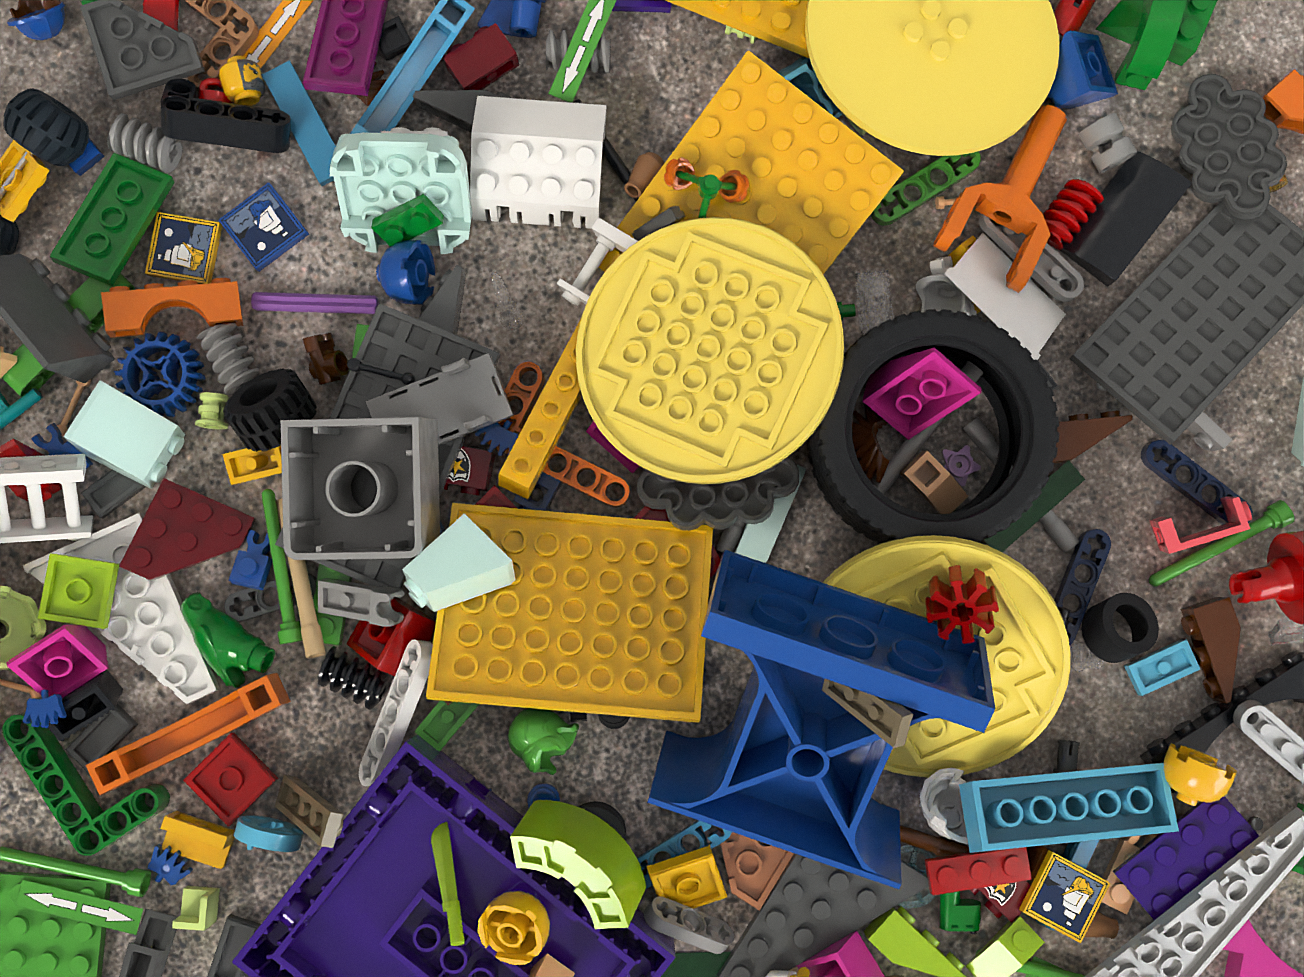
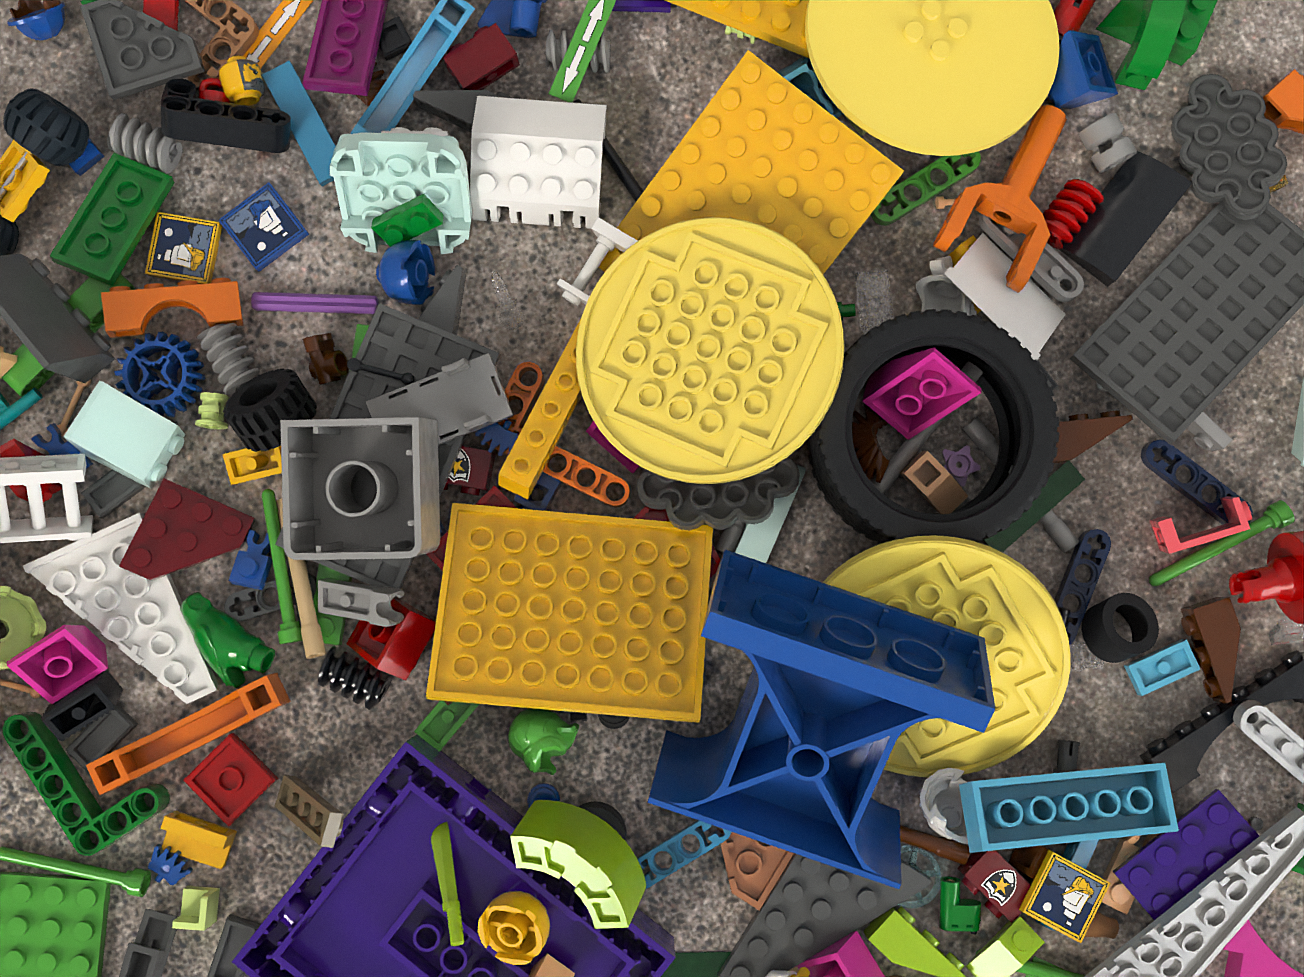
bright green sticker [15,879,143,935] -> none
blue piece [23,690,67,728] -> none
lime plate [38,553,119,629] -> none
medium azure piece [234,815,304,852] -> none
white beam [359,640,433,787] -> none
light aqua slope [402,514,516,612] -> none
medium nougat cone [624,152,664,198] -> none
dark grey plate [632,206,686,241] -> none
light grey beam [644,896,734,954] -> none
yellow tile [647,845,727,909] -> none
plant [664,157,749,218] -> none
dark tan plate [822,679,913,748] -> none
red gear [925,565,999,644] -> none
red plate [925,847,1032,895] -> none
yellow cylinder [1164,743,1237,806] -> none

